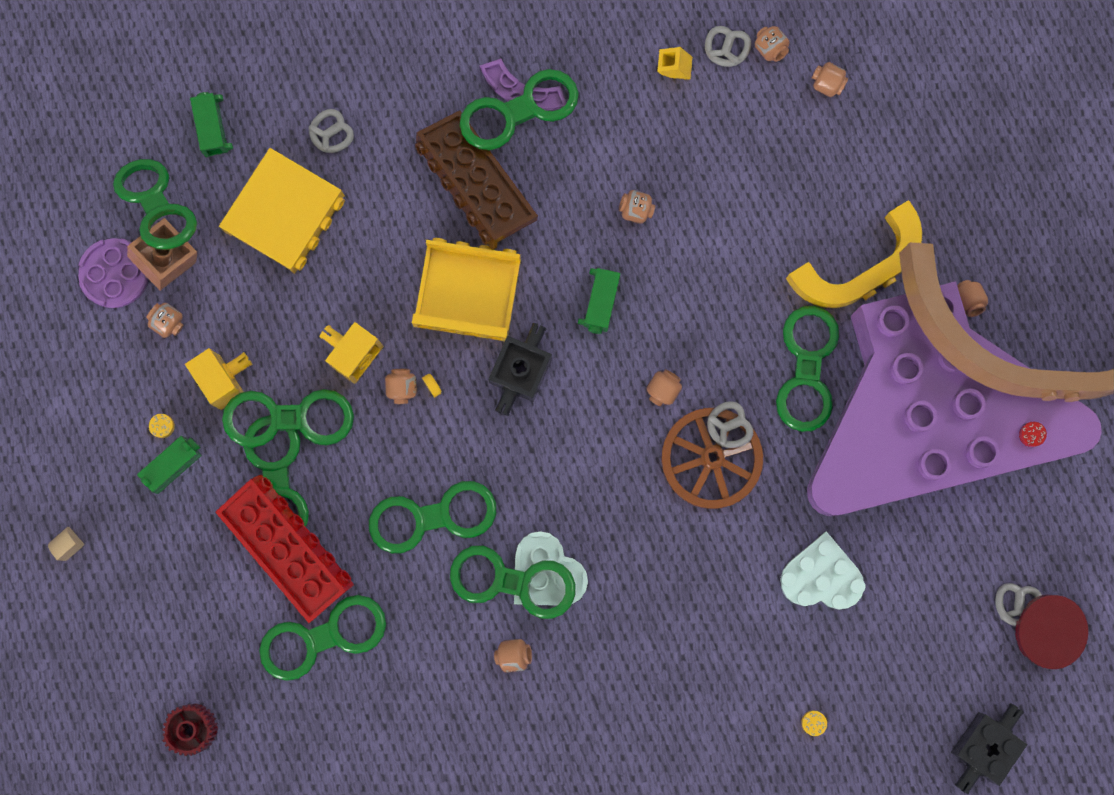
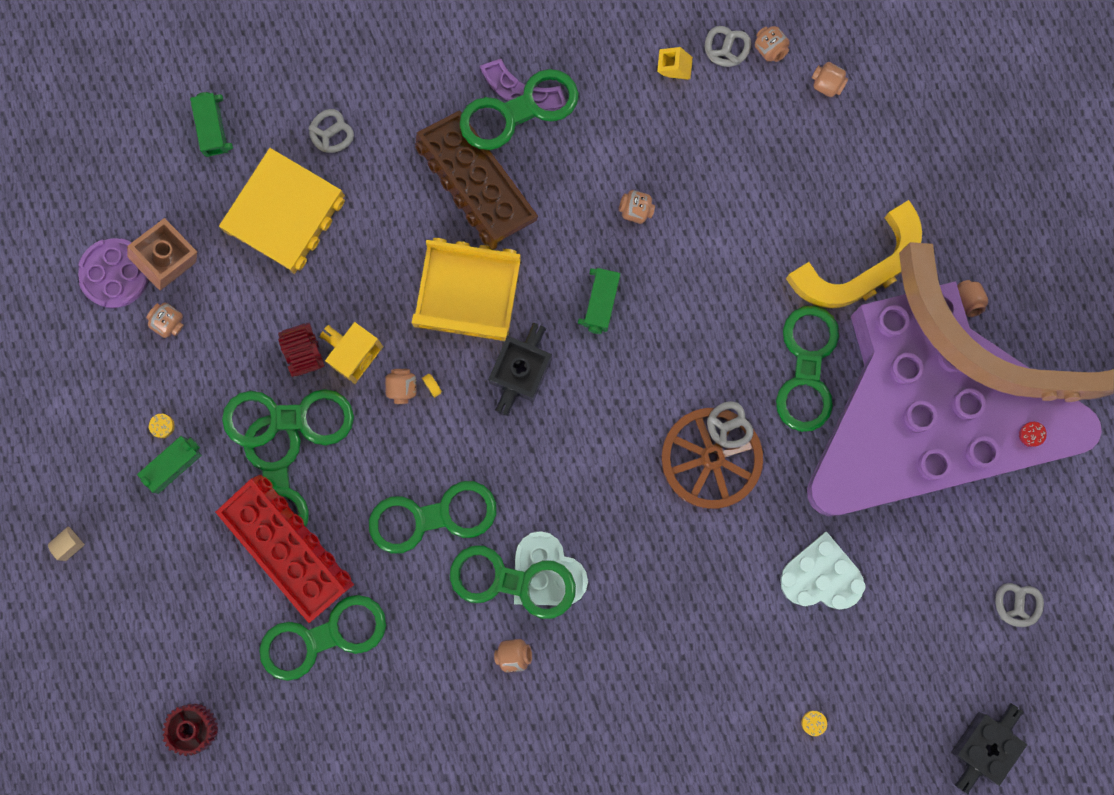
green bar [113,159,197,250] -> none
yellow brick [185,348,253,410] -> none
nougat head [647,369,682,406] -> none
dark red tile [1015,594,1088,669] -> none
none -> dark red brick [278,322,325,377]

